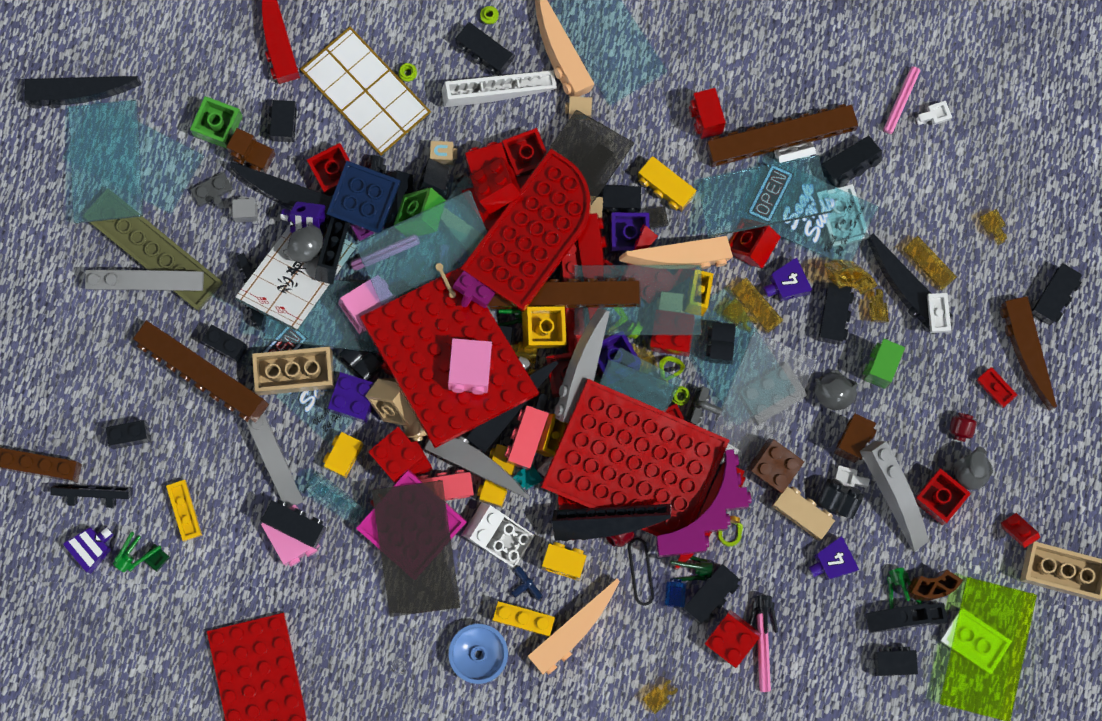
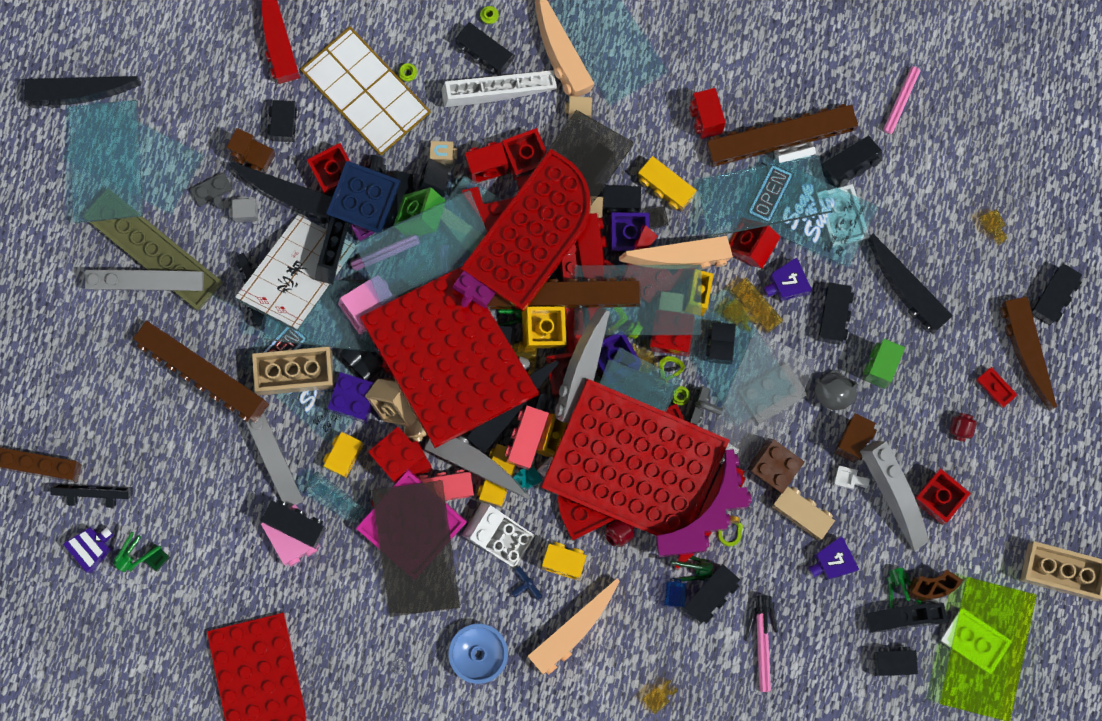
black brick [105,420,151,449] -> none
yellow plate [166,480,203,542] -> none
bright green brick [190,96,243,149] -> none
black brick [202,324,248,363] -> none
dark purple torso [280,202,326,236] -> none
dark grey helmet [283,222,323,263] -> none
tan hinge [435,263,456,298] -> none
bright pink brick [448,339,492,395] -> none
red brick [470,157,522,214] -> none
yellow brick [493,601,555,637] -> none
black slope [552,504,671,541] -> none
black piece [628,538,654,606] -> none
red brick [705,610,762,668] -> none
black brick [817,479,863,519] -> none
clear yellow brick [824,260,877,295] -> none
clear yellow plate [867,289,889,323] -> none
clear yellow plate [903,236,957,291] -> none
white plate [916,101,952,125] -> none
white plate [927,293,951,333] -> none
dark grey helmet [954,446,993,490] -> none
red plate [1001,513,1041,548] -> none

